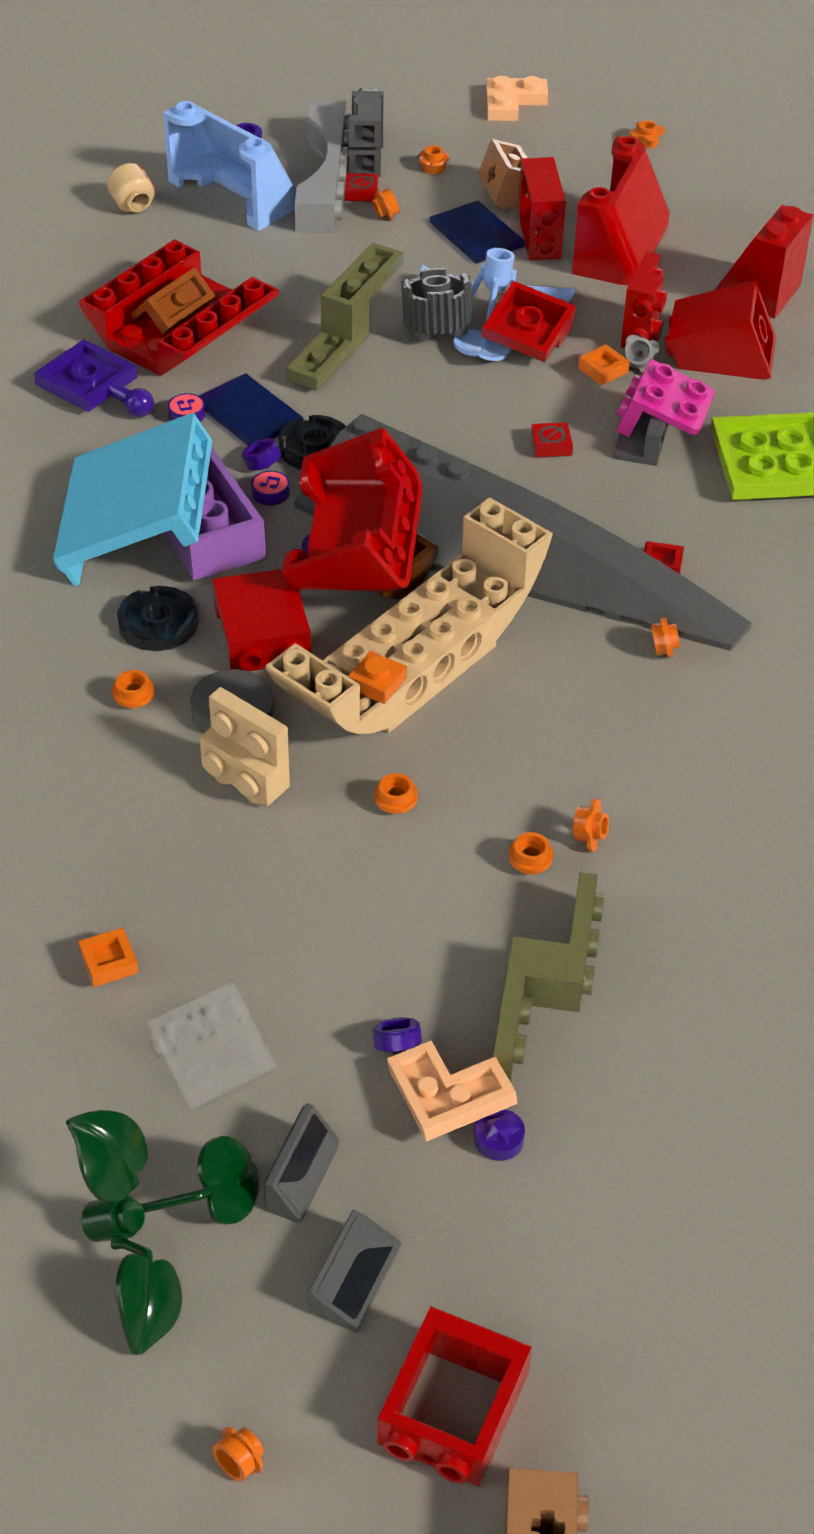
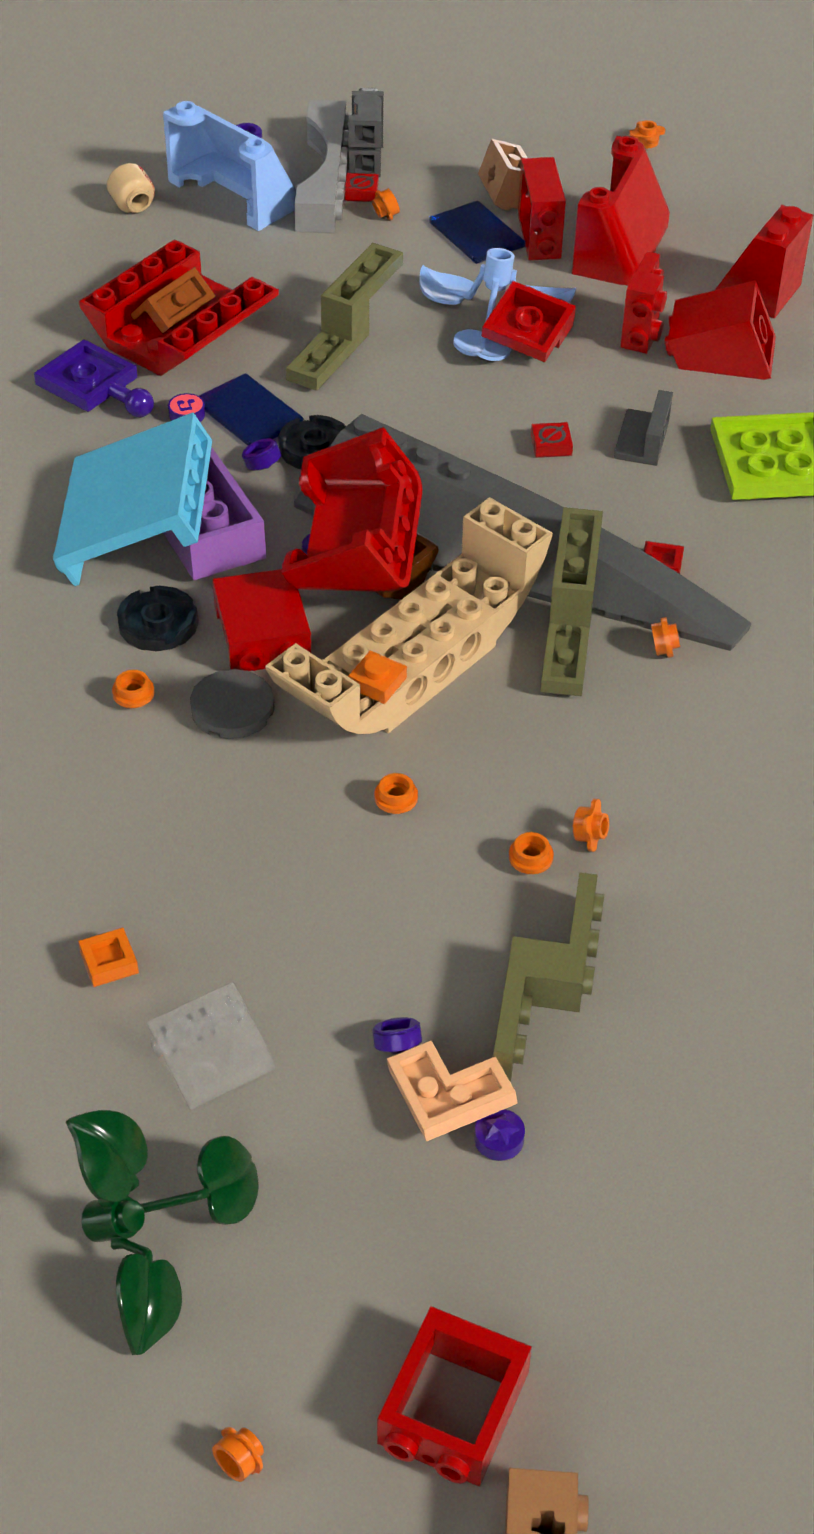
tan plate [199,687,290,807] -> none
tile [251,471,290,505] -> none
dark grey slope [263,1103,339,1222] -> none
dark grey slope [308,1209,401,1332] -> none
dark grey brick [401,267,473,340] -> none
orange plate [418,145,449,174] -> none
light nougat plate [486,76,548,121] -> none
orange plate [578,344,629,386] -> none
dark pink bracket [616,359,715,437] -> none
light grey plate [622,335,659,374] -> none
none -> olive bracket [540,507,603,696]

